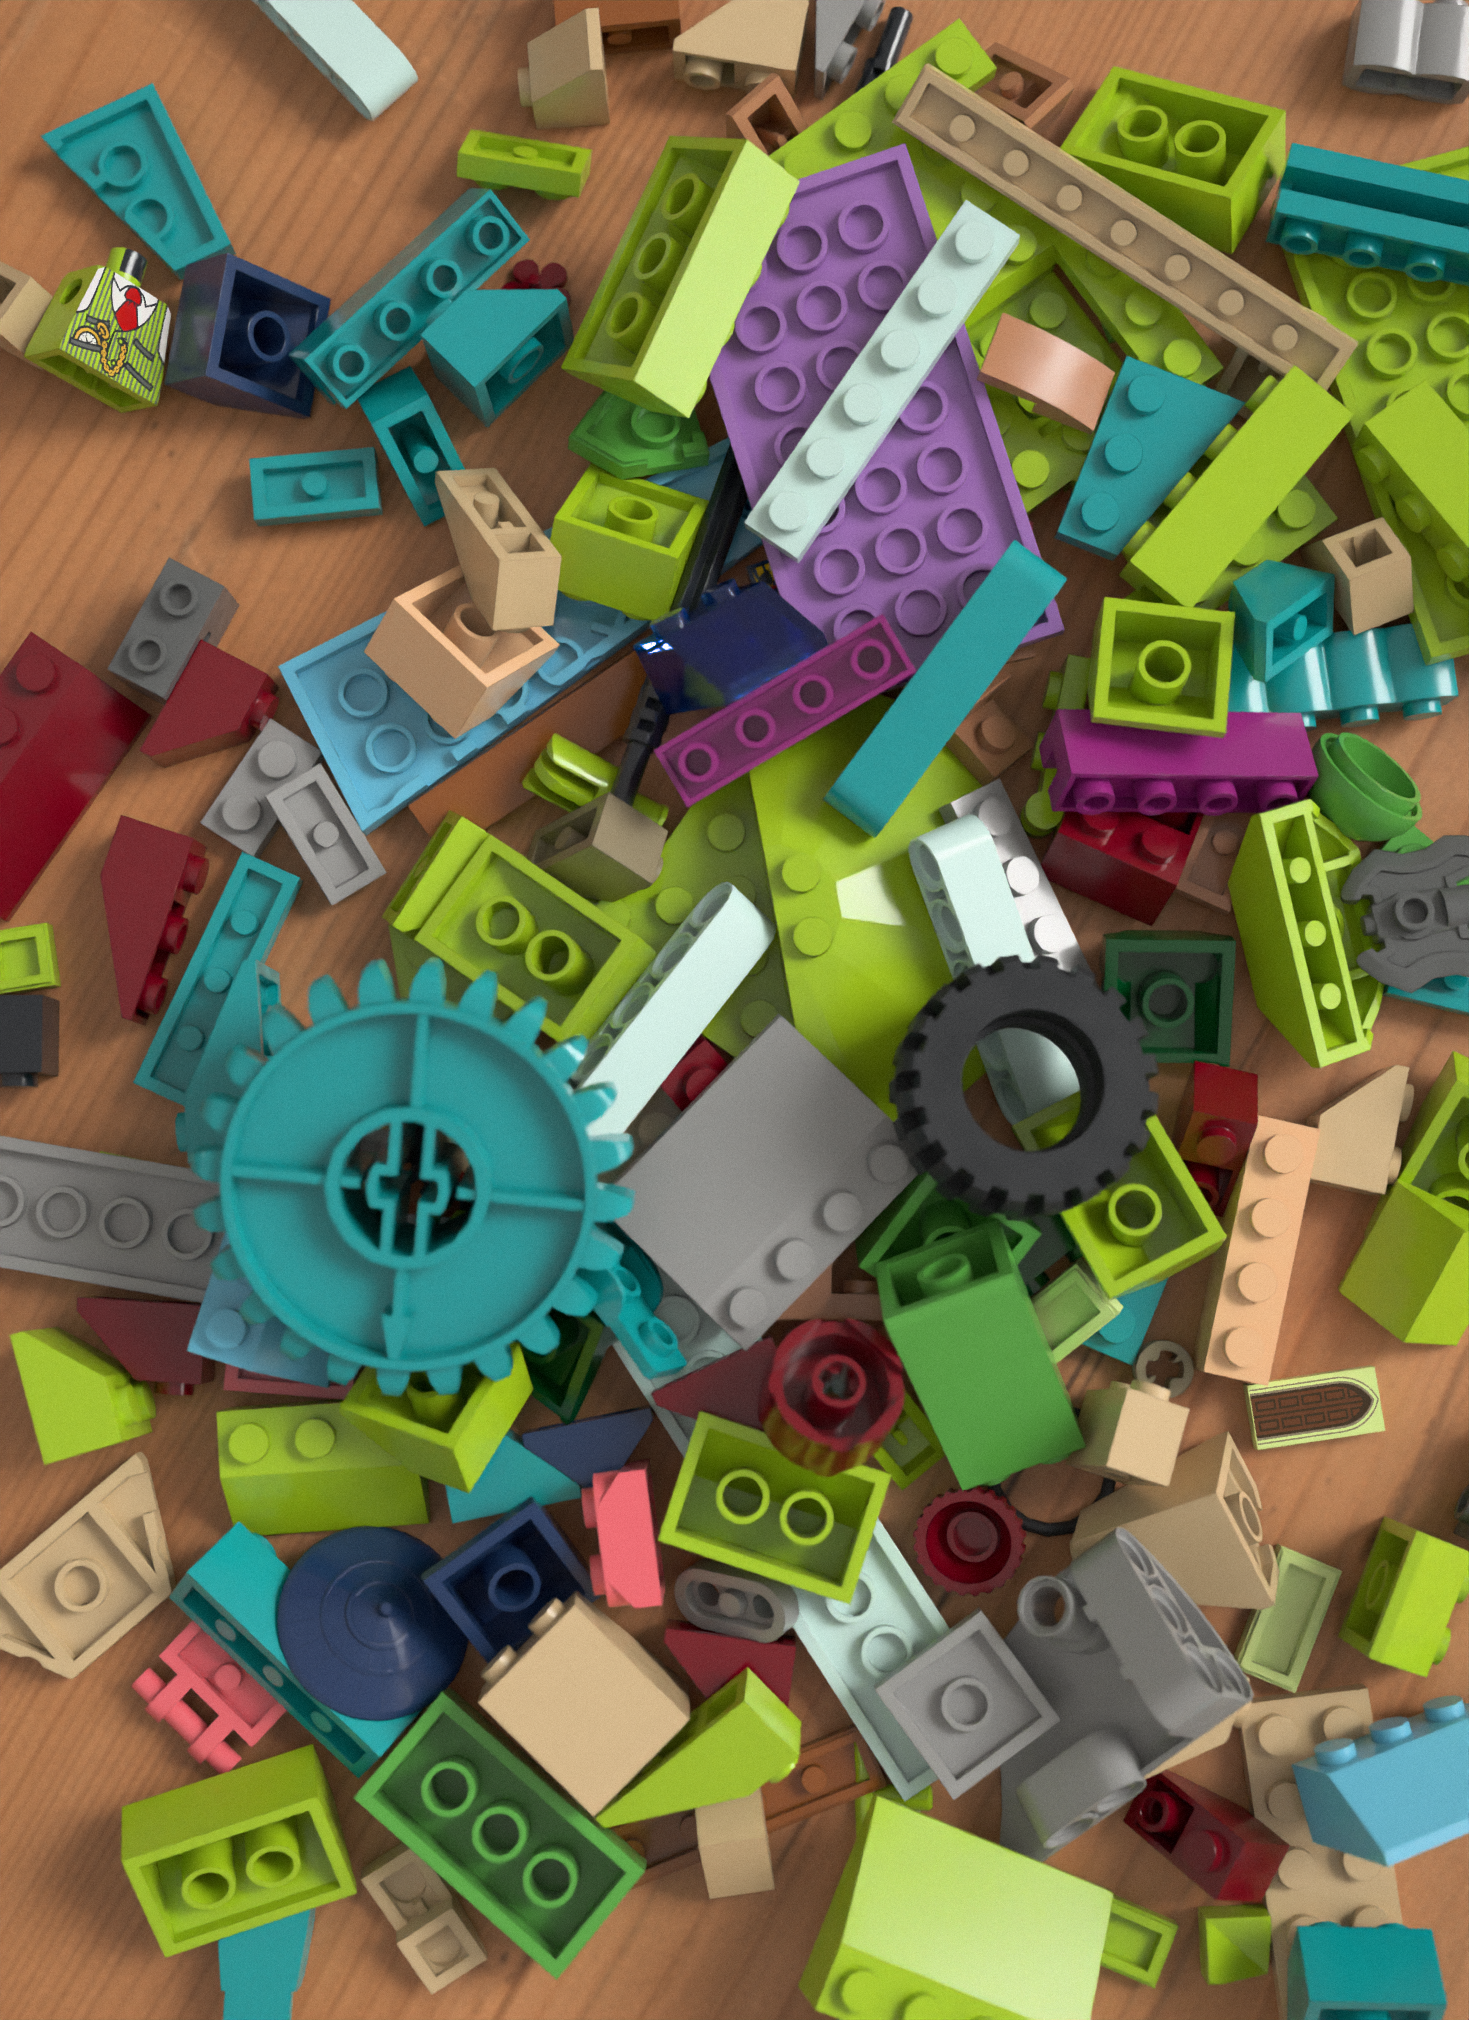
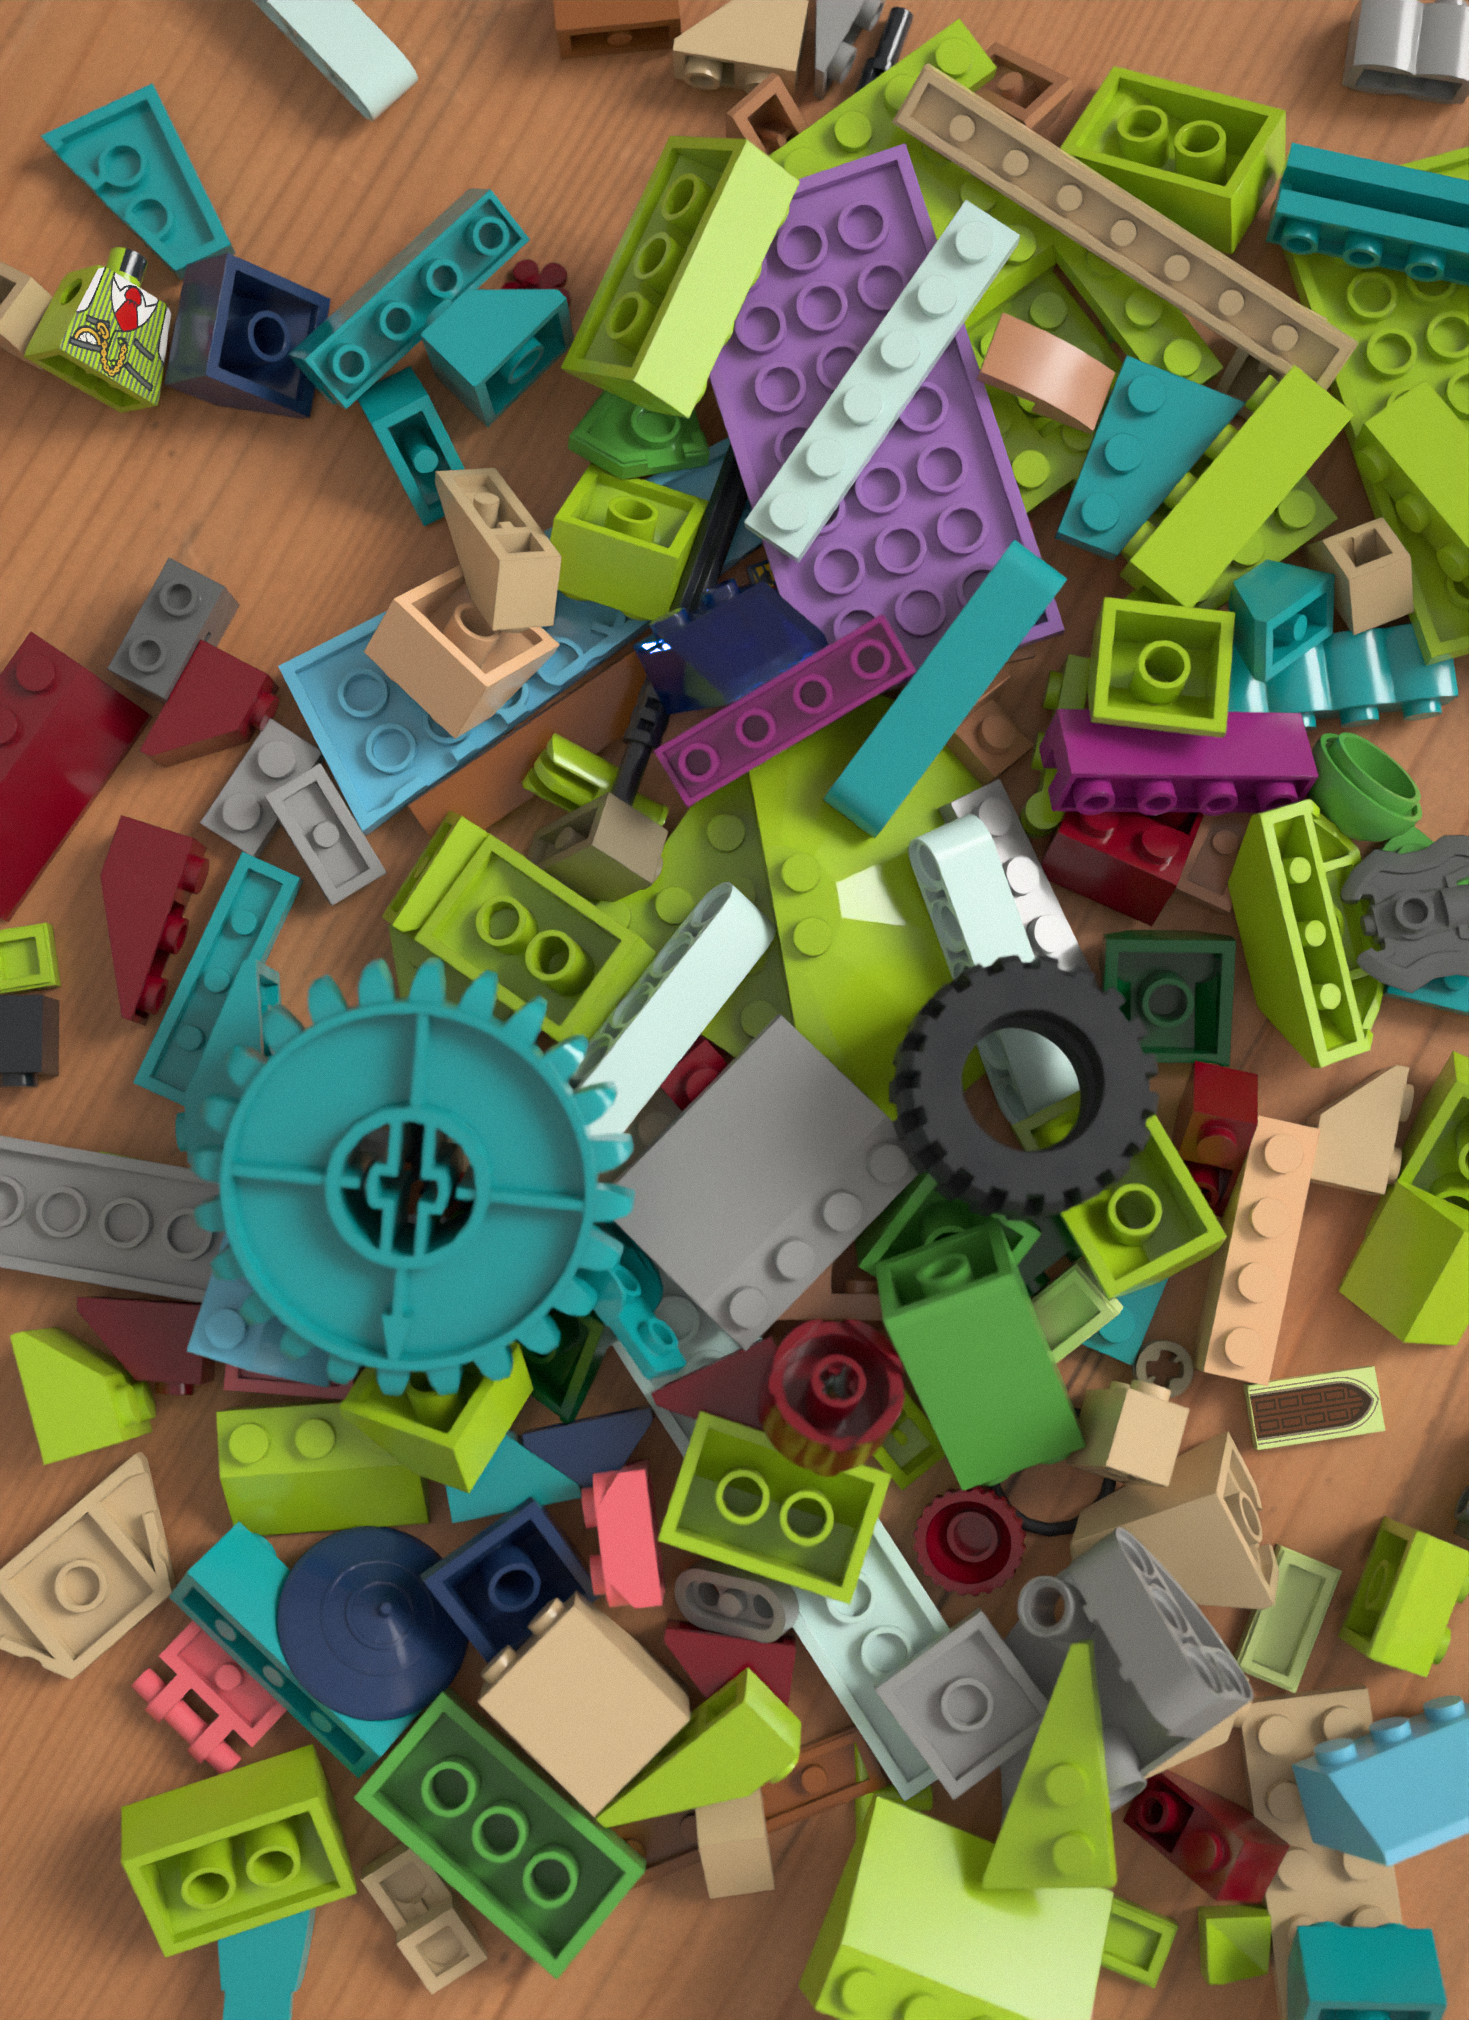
teal plate [249,447,383,527] -> none
lime plate [457,129,592,200] -> none
tan slope [518,8,610,130] -> none
none -> lime wing [983,1639,1117,1889]

